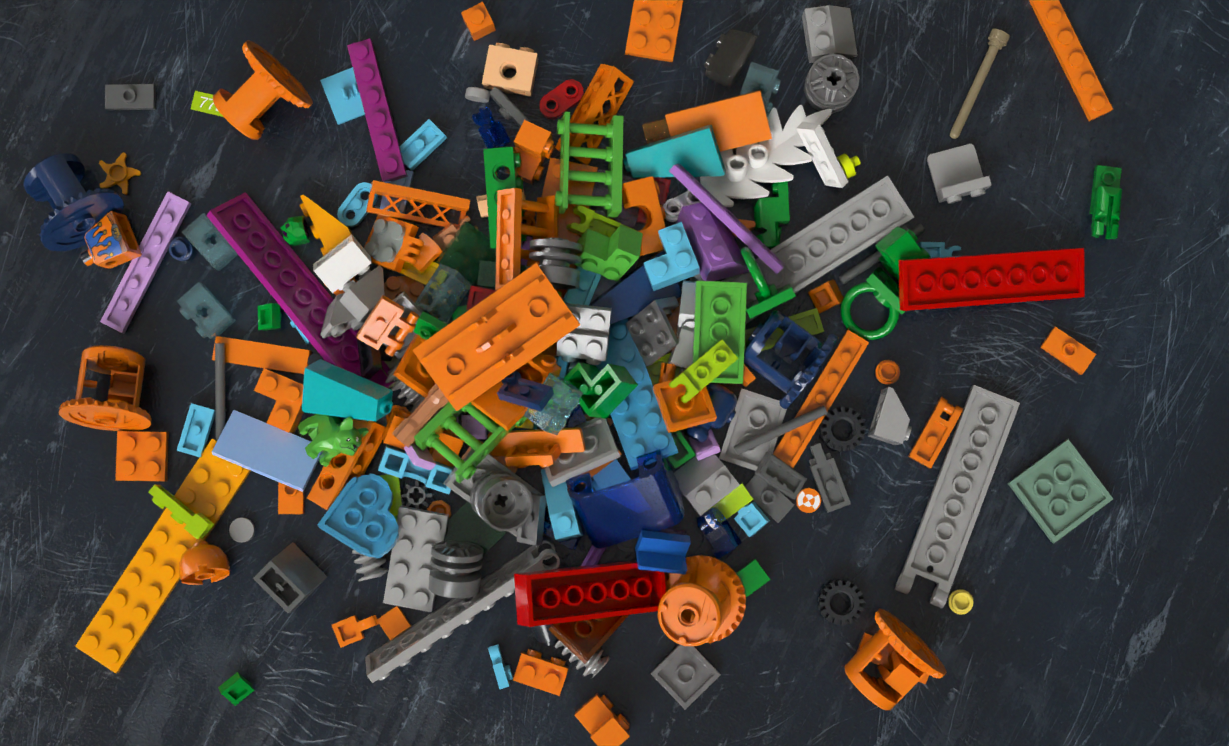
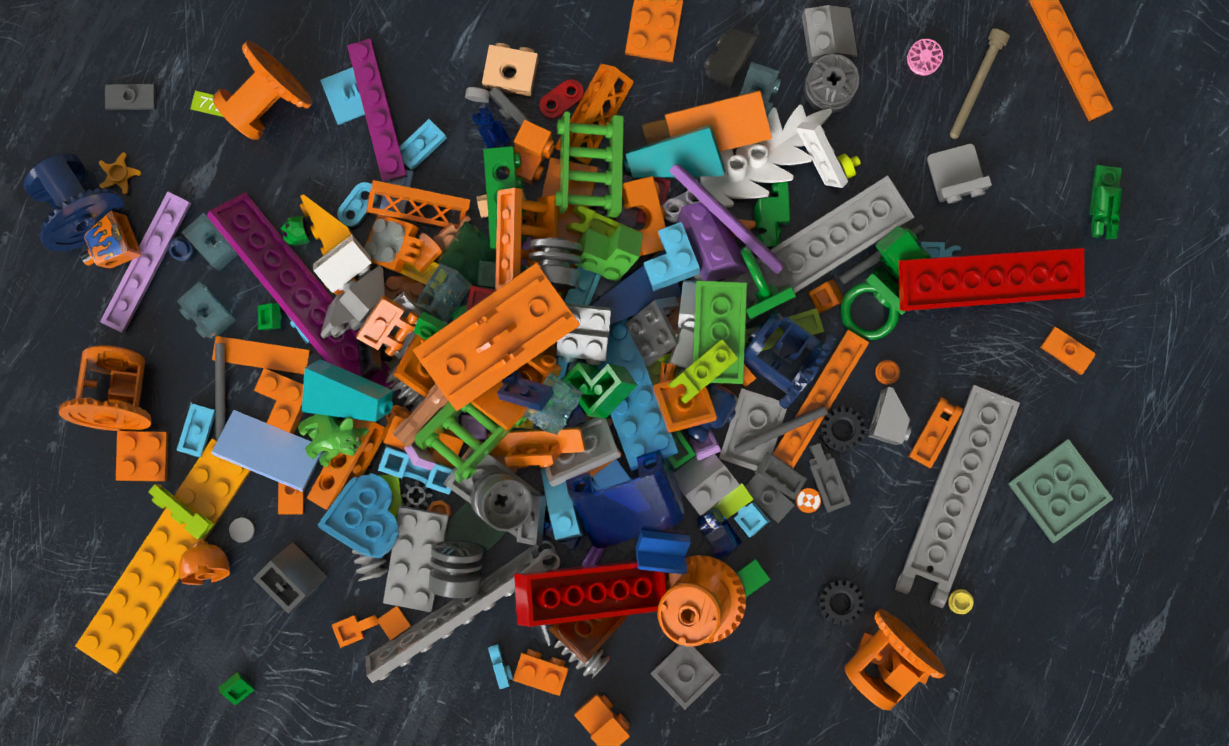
orange brick [461,2,496,41] -> none
none -> bright pink wheel [907,39,943,76]

